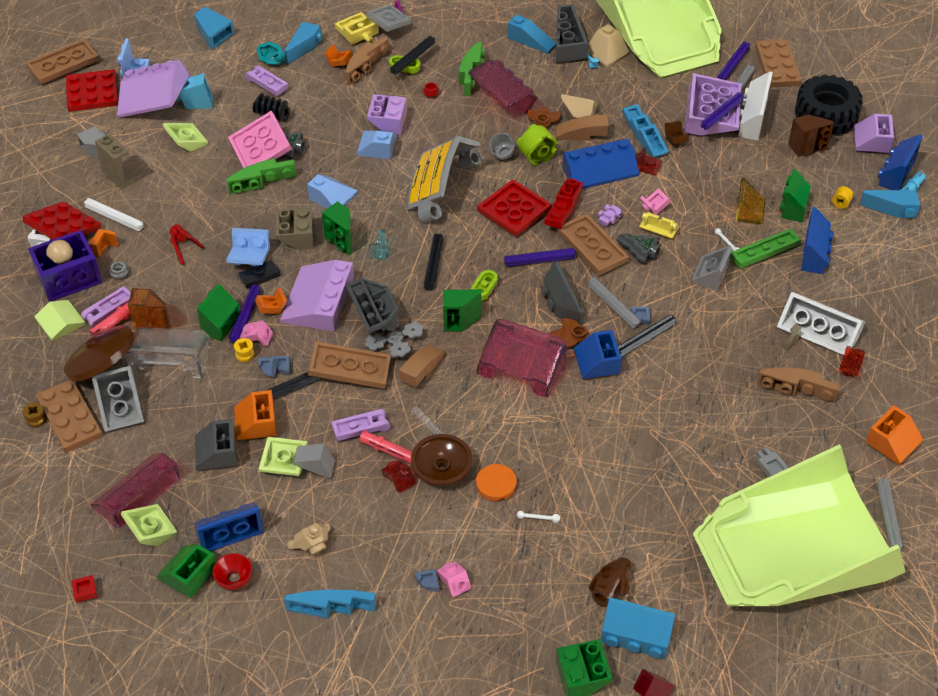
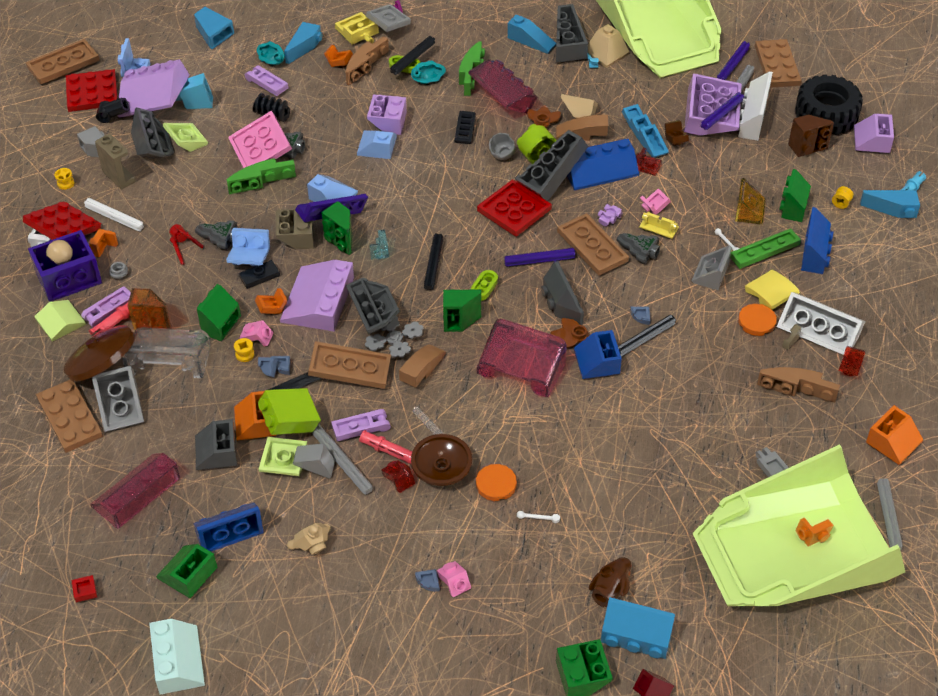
pearl gold wheel [23,402,46,428] -> none
yellowish green slope [121,504,178,547] -> none
red piece [213,553,252,590] -> none
dark purple axle [229,284,261,343] -> none
dark azure slope [284,589,377,618] -> none
panel [407,136,482,223] -> none
red plate [423,82,439,97] -> none
red slope [544,179,584,229] -> none
light grey axle [588,277,641,329] -> none
blue slope [878,135,923,190] -> none
none -> yellow wheel [54,168,75,190]
none -> black piece [96,97,130,123]
none -> dark grey wedge [131,107,174,159]
none -> light aqua slope [149,619,205,695]
none -> dark grey rock [195,220,237,250]
none -> lime brick [258,388,321,435]
none -> dark purple fence [295,194,368,222]
none -> light grey axle [311,424,373,495]
none -> teal arm [411,61,446,84]
none -> black slope [454,111,476,144]
none -> dark grey wedge [514,130,588,201]
none -> orange tile [738,304,777,336]
none -> light yellow slope [745,270,800,310]
none -> orange bracket [796,518,834,547]

